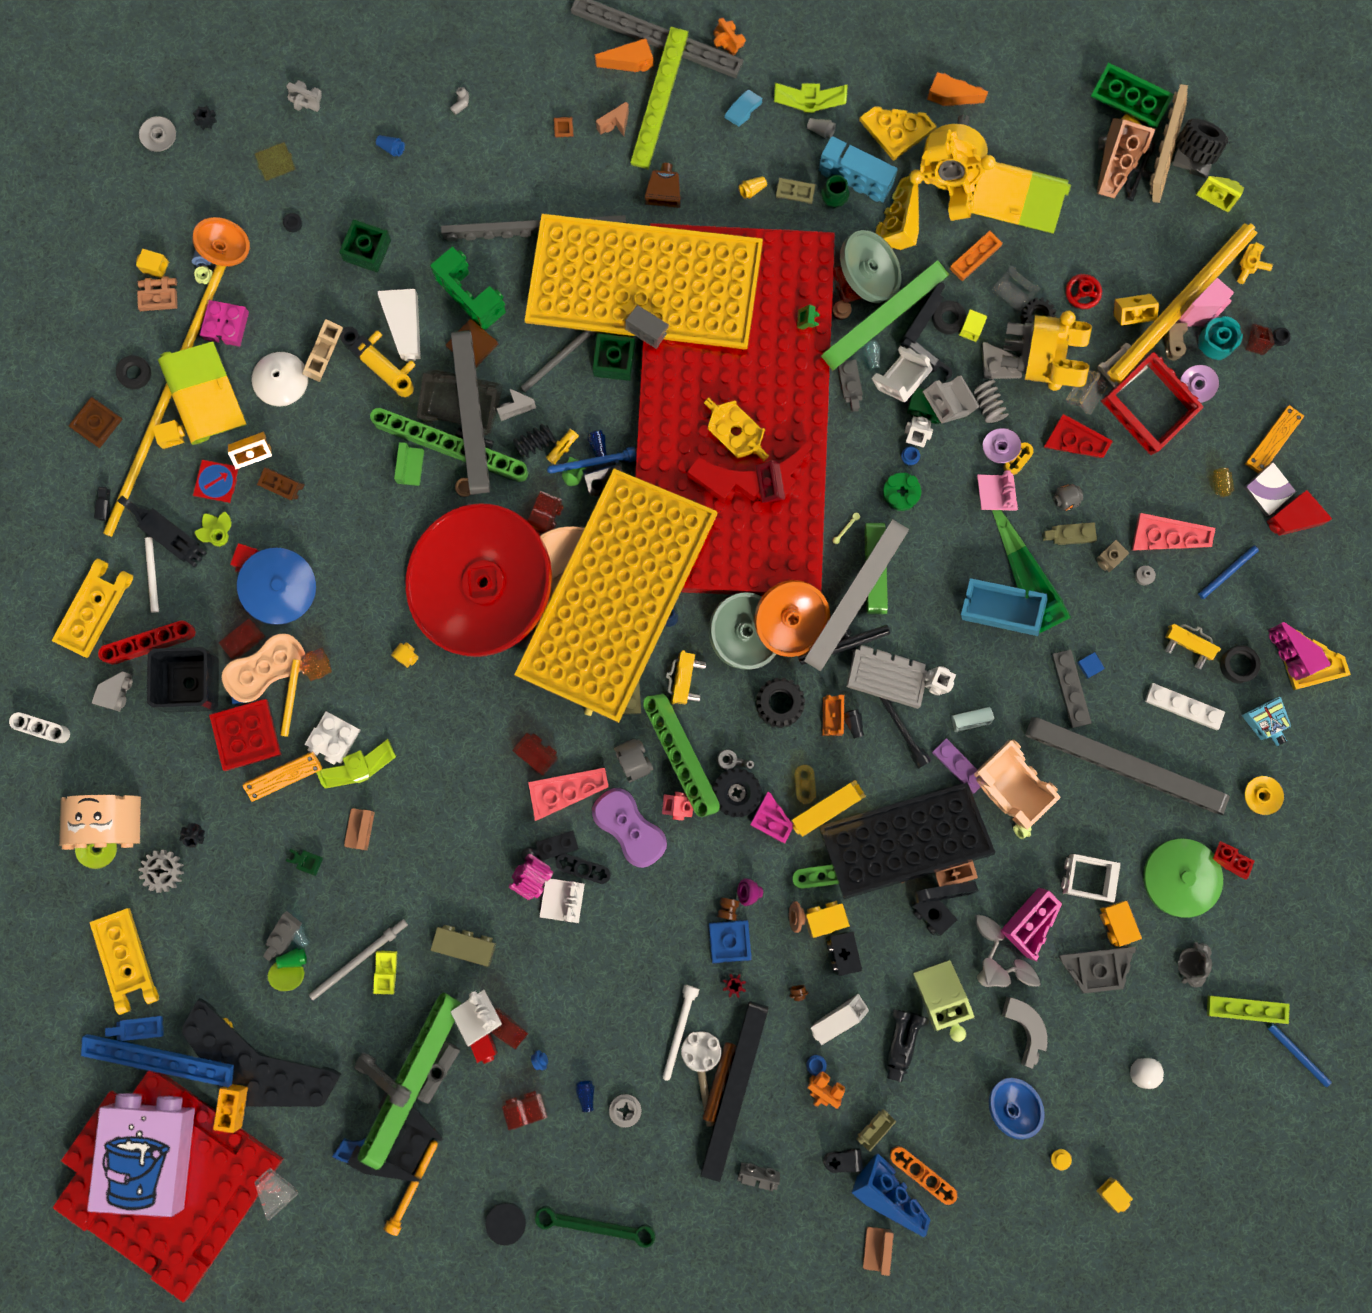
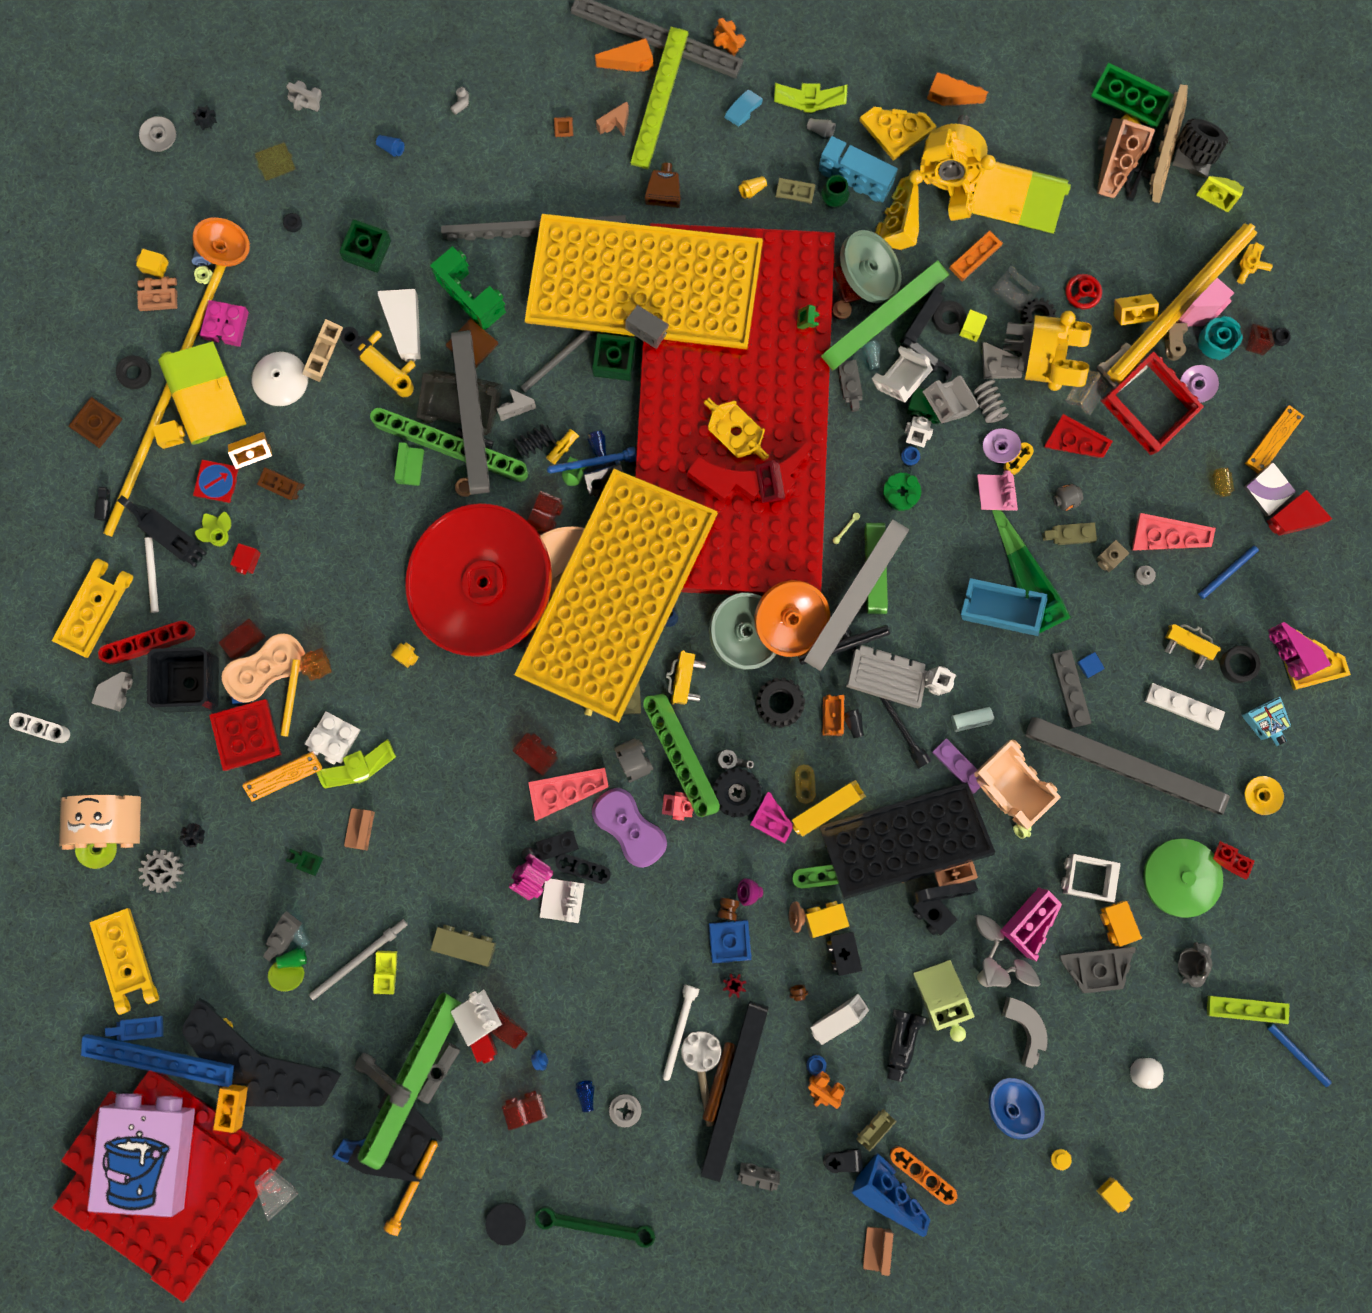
blue dish [237,548,316,625] -> none

